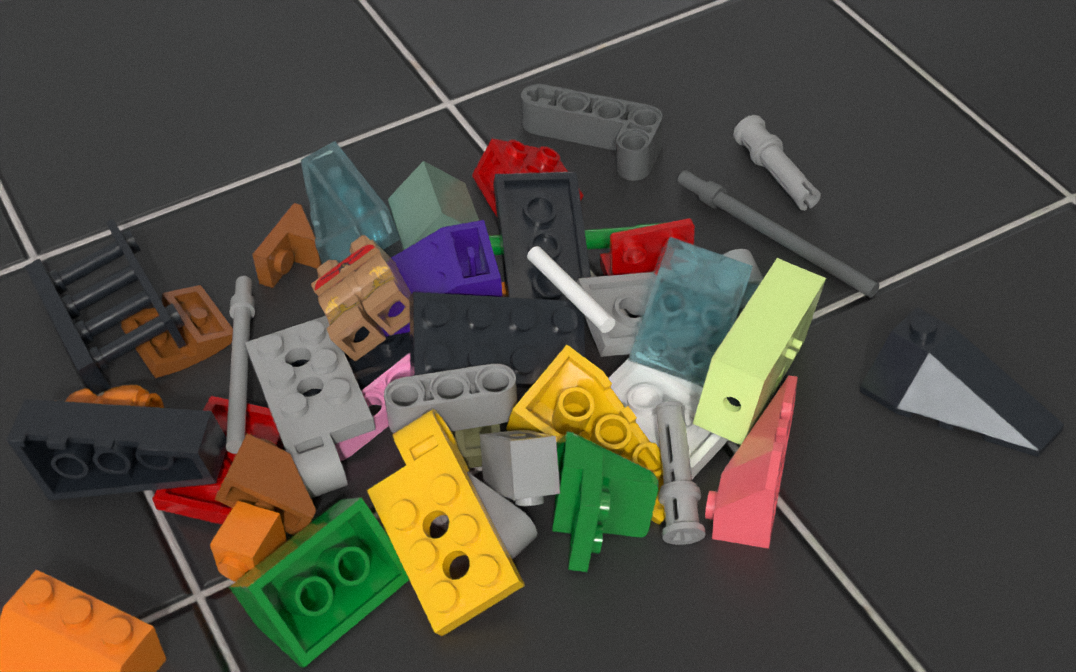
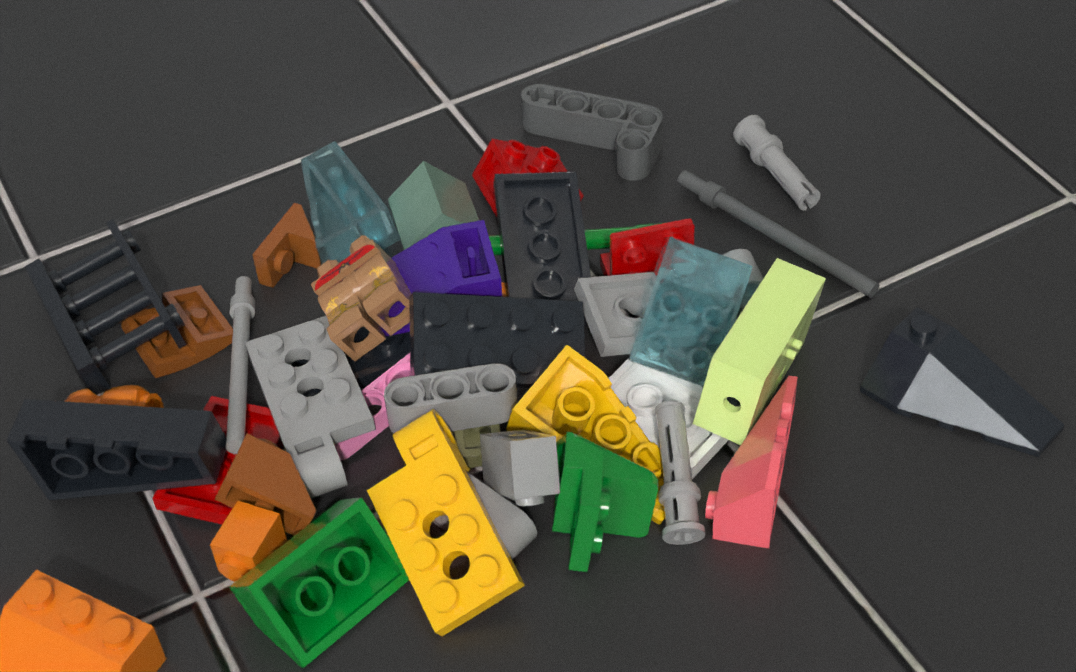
white bar [527,246,615,333] -> none

